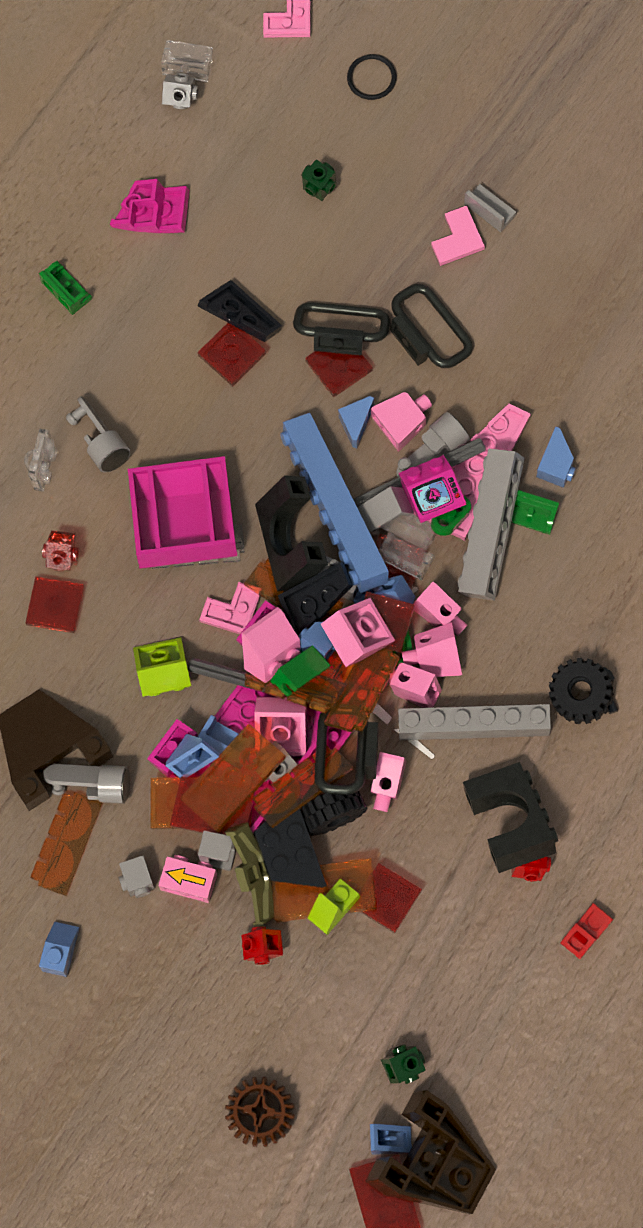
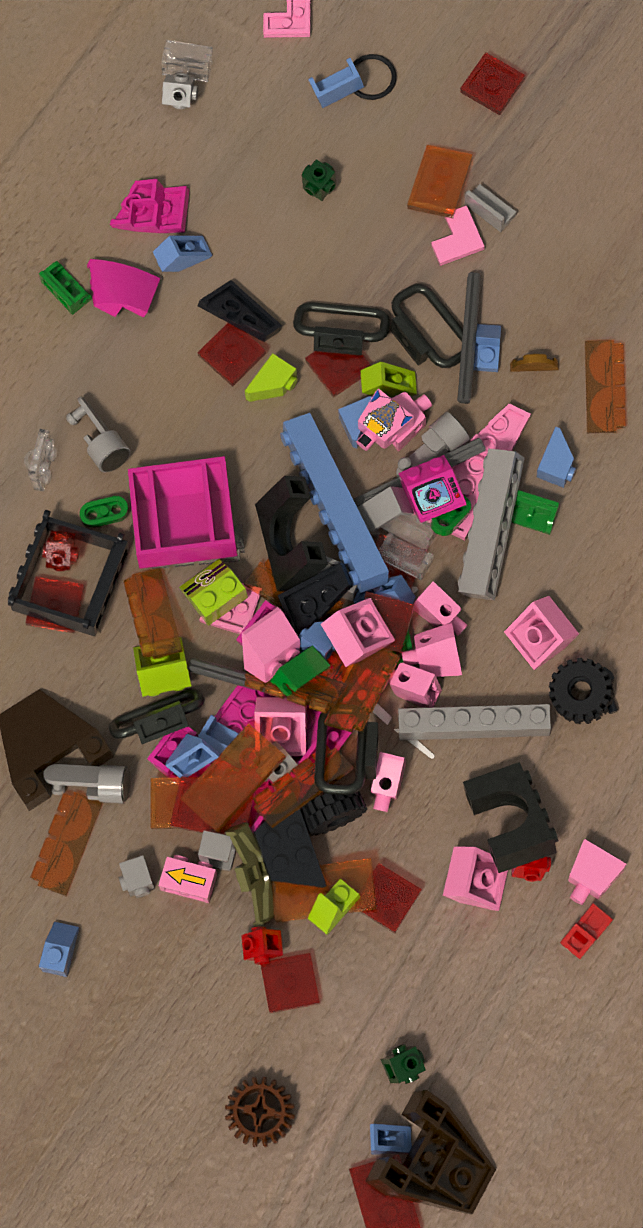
none -> black window [8,510,129,637]
none -> green plate [80,496,129,528]
none -> dark pink slope [87,259,160,318]
none -> pearl dark grey bar [109,689,205,744]
none -> clear orange windscreen [123,568,183,659]
none -> medium blue slope [153,236,212,272]
none -> lime slope [179,559,248,626]
none -> lime slope [245,353,298,402]
none -> clear red plate [261,953,320,1014]
none -> medium blue panel [308,58,364,108]
none -> torso [356,389,414,451]
none -> lime slope [361,362,417,397]
none -> clear orange tile [407,145,473,219]
none -> bright pink slope [443,847,508,911]
none -> dark grey axle [457,272,481,404]
none -> clear red plate [460,52,525,115]
none -> medium blue slope [474,324,501,372]
none -> bright pink slope [504,596,579,670]
none -> pearl gold tile [510,354,559,372]
none -> bright pink torso [568,839,626,905]
none -> clear orange windscreen [585,340,626,434]

